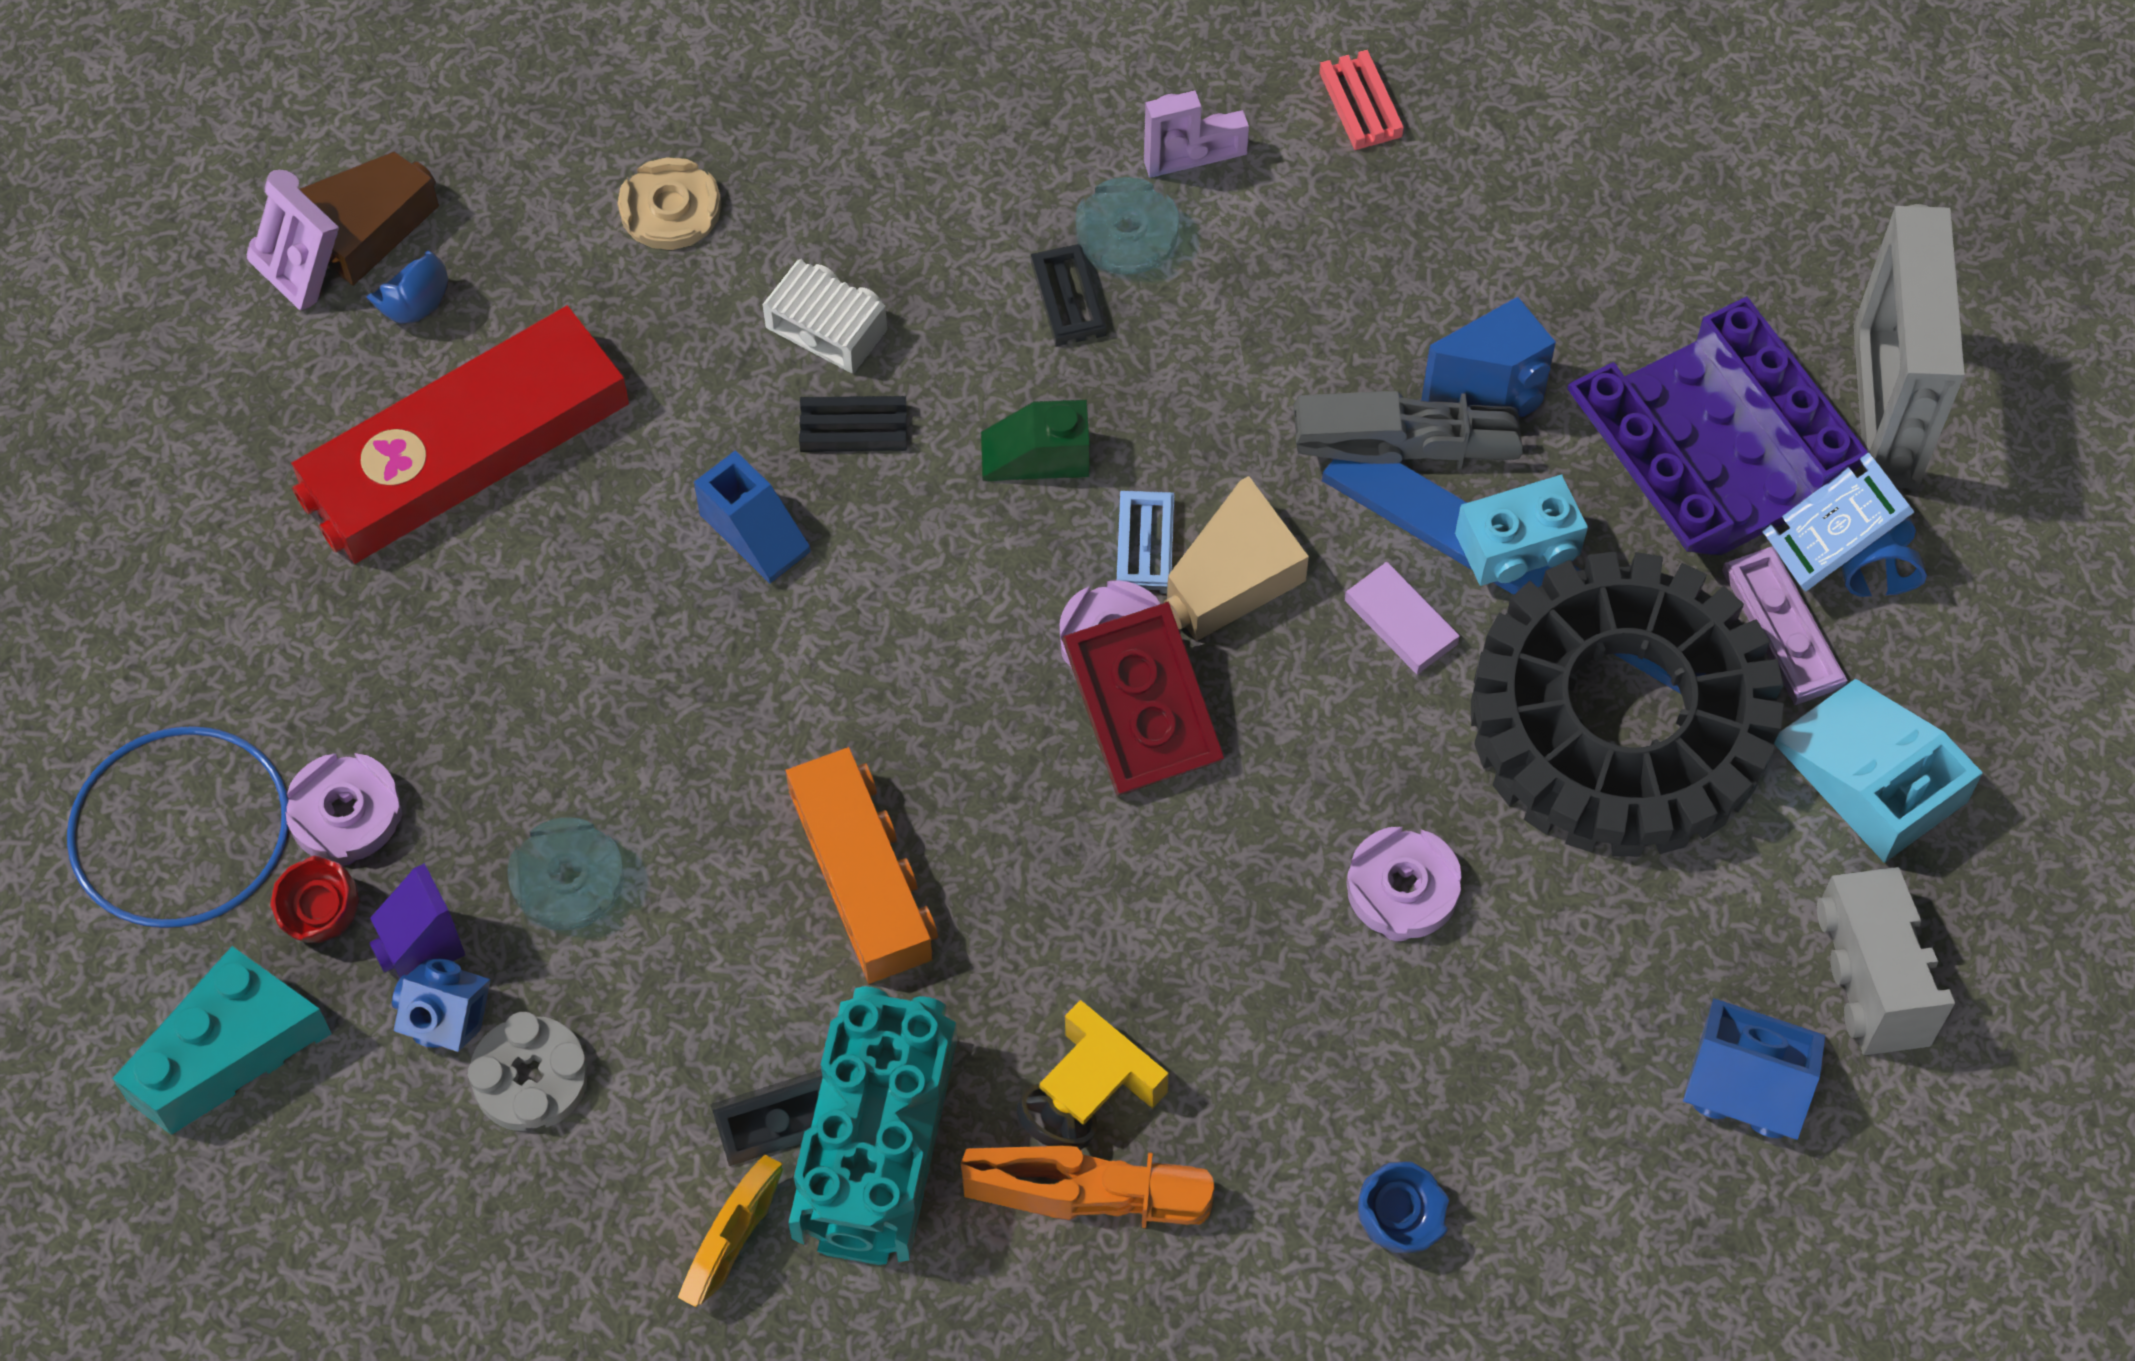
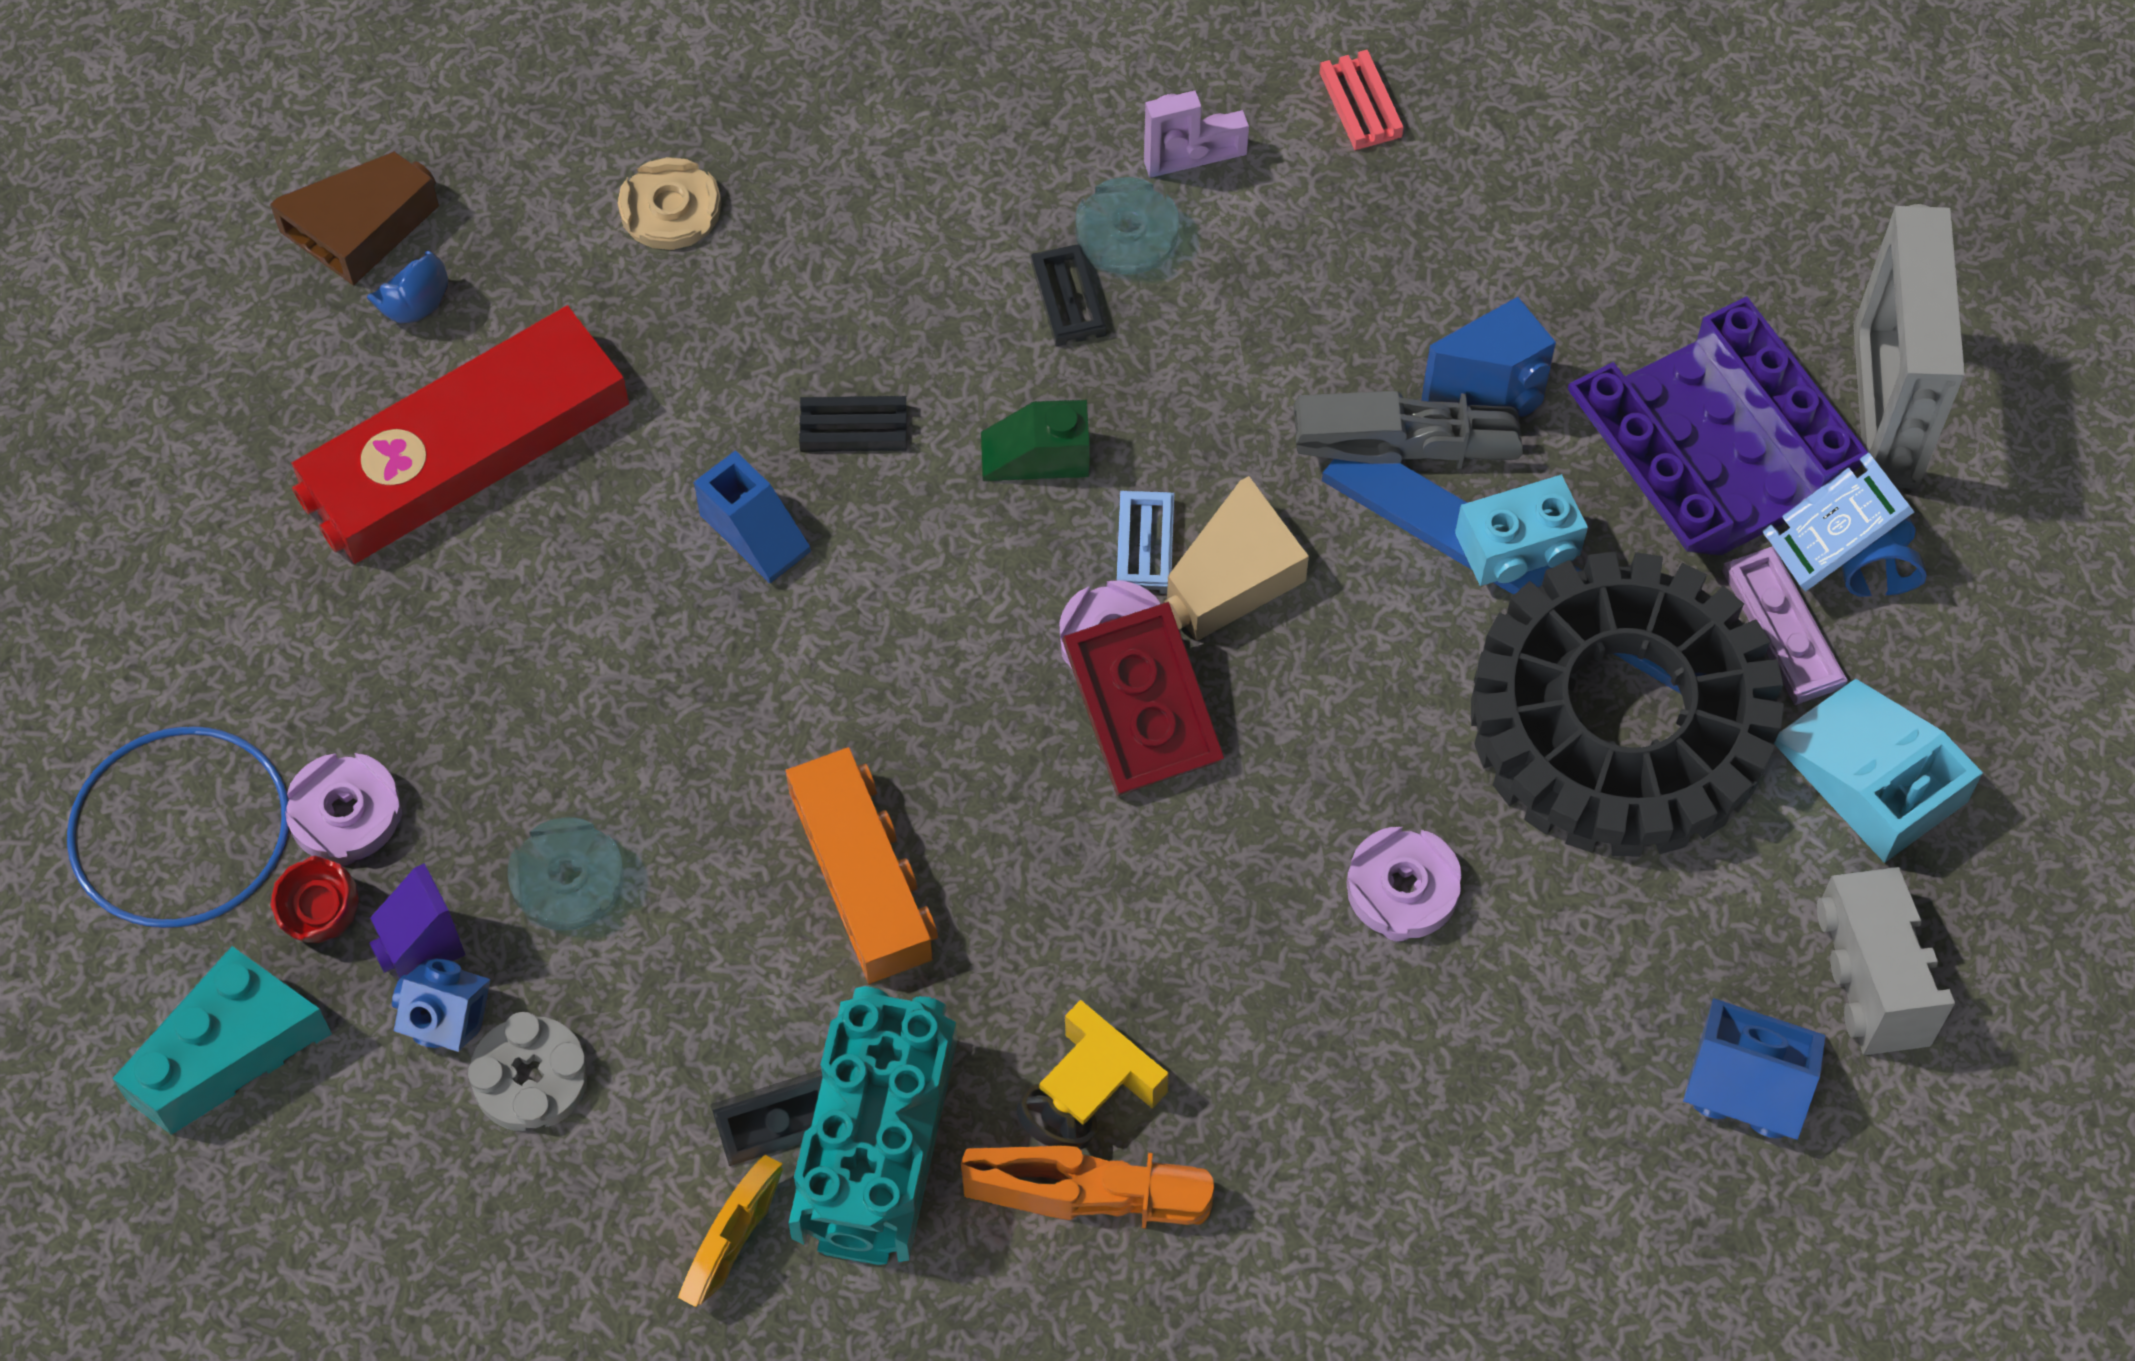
lavender plate [246,170,339,311] -> none
white brick [762,259,887,374] -> none
lavender tile [1345,562,1460,675] -> none
blue hair [1358,1161,1449,1253] -> none

